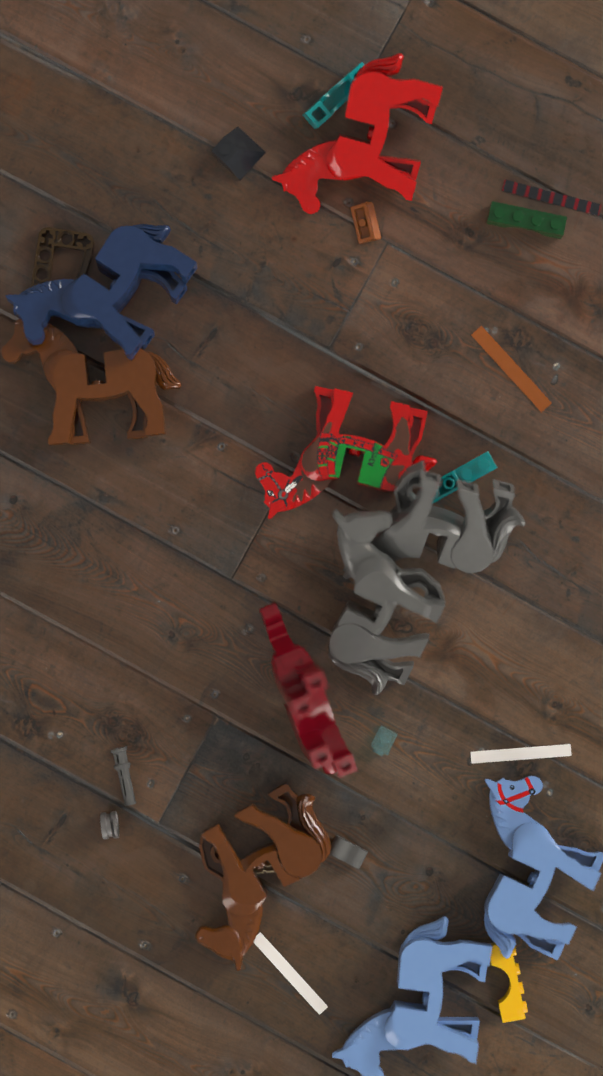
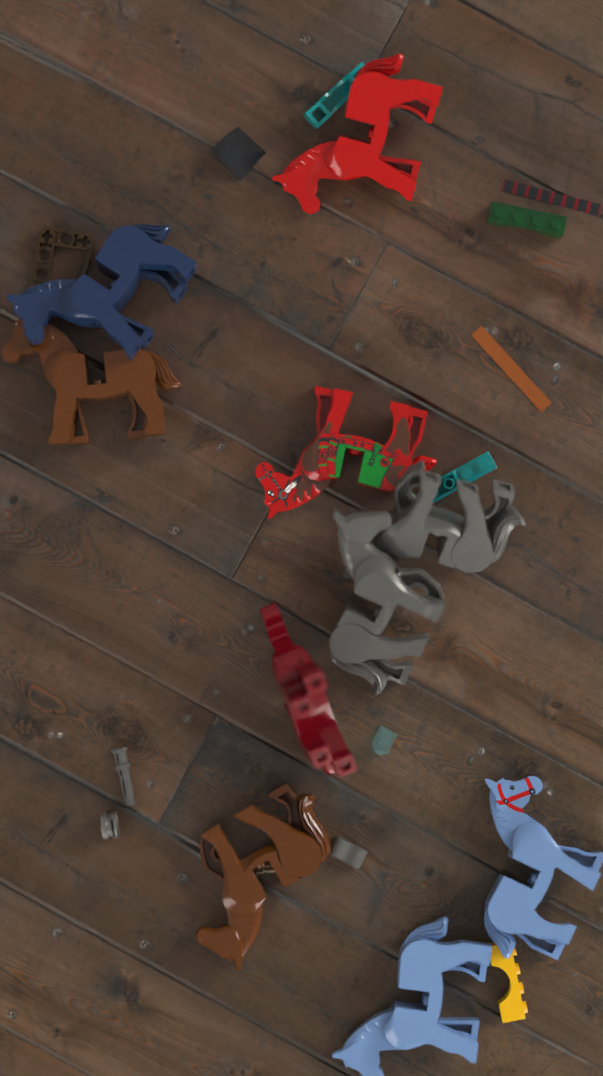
white sticker [254,932,328,1015] -> none
dark orange slope [350,202,381,244] -> none
white sticker [470,744,571,764] -> none

